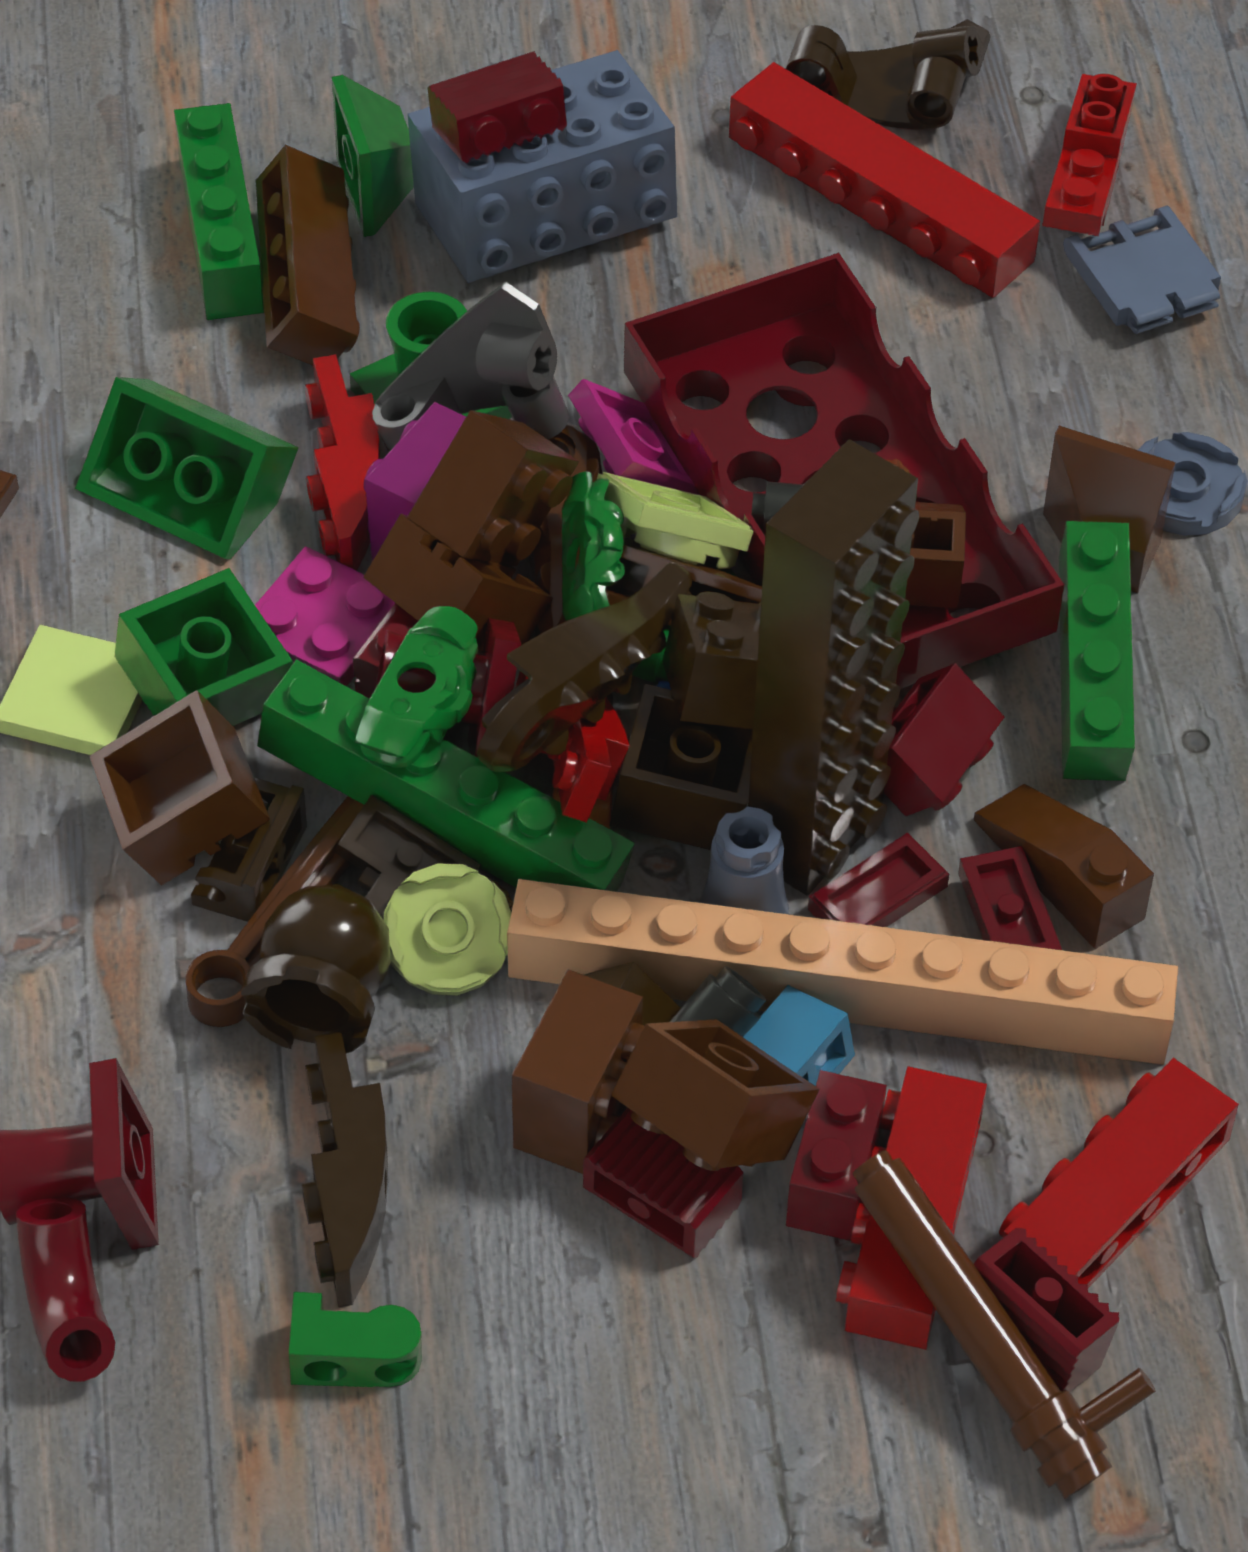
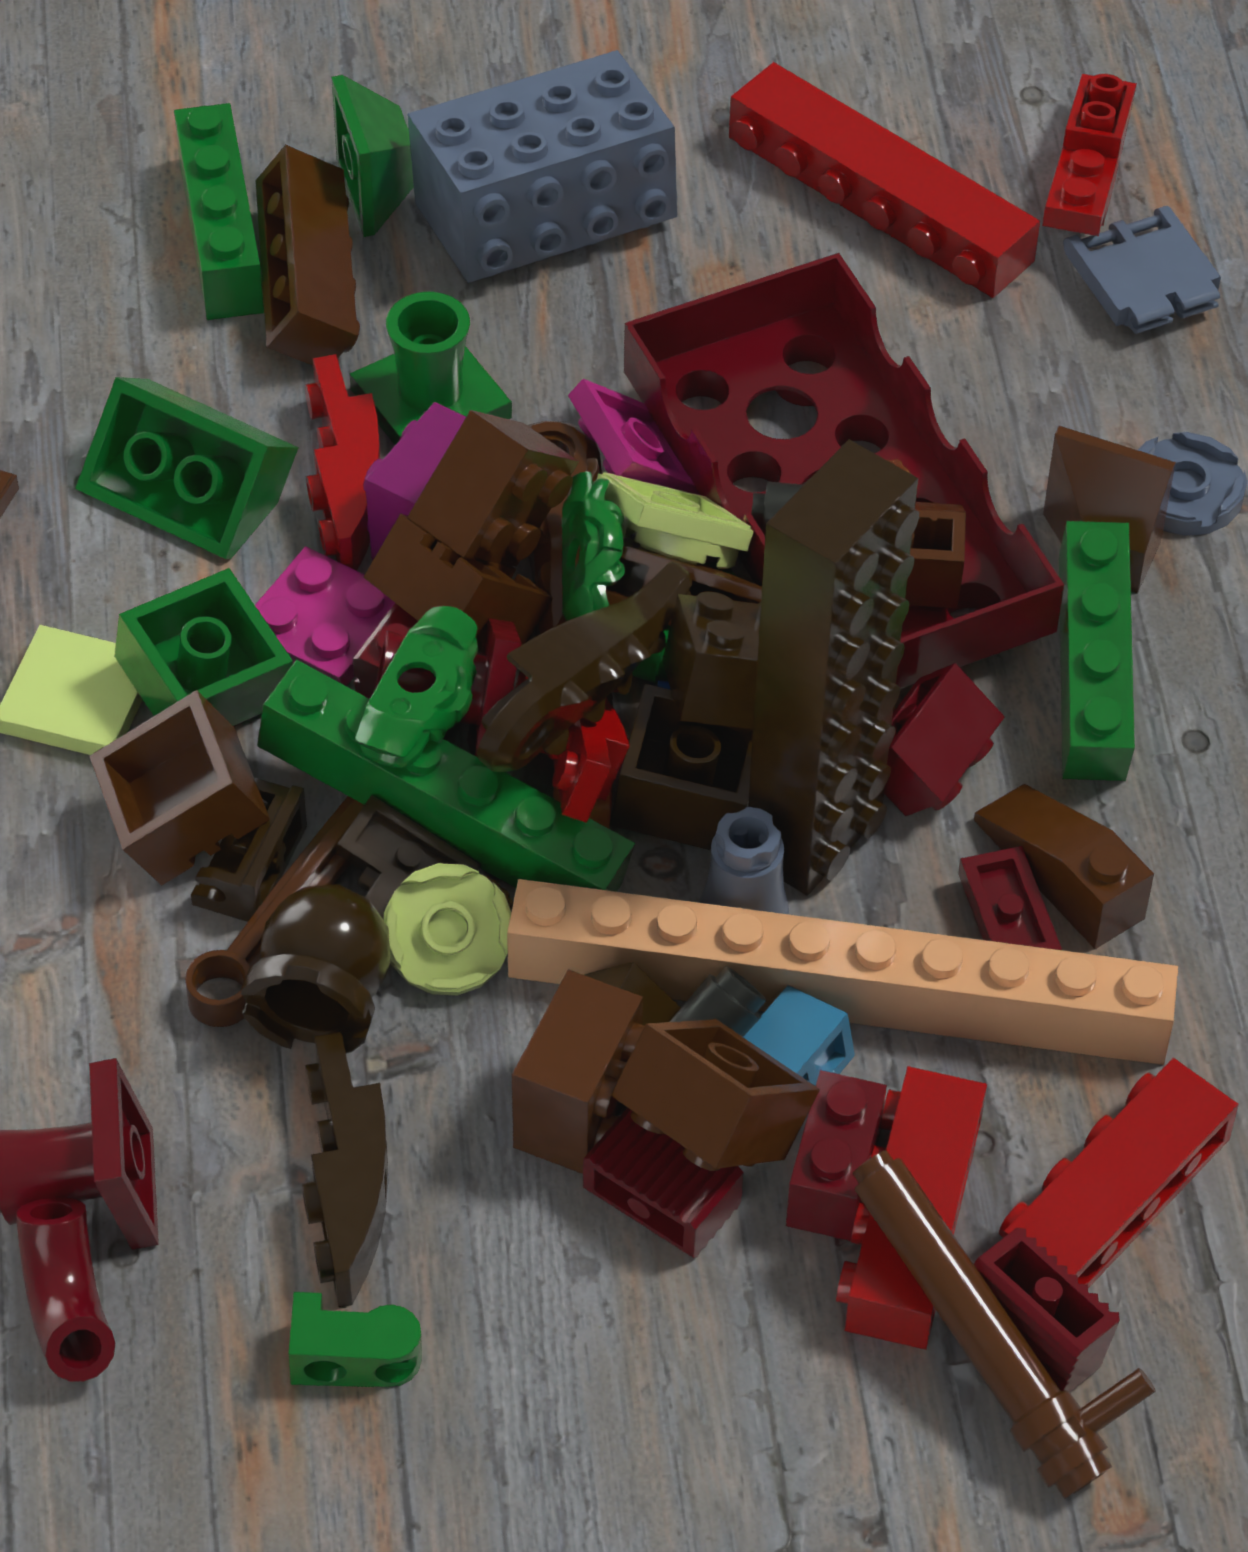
dark grey panel [372,282,569,453] -> none
dark red brick [427,51,567,164] -> none
dark brown panel [786,19,991,129] -> none
dark red tile [808,832,950,927] -> none

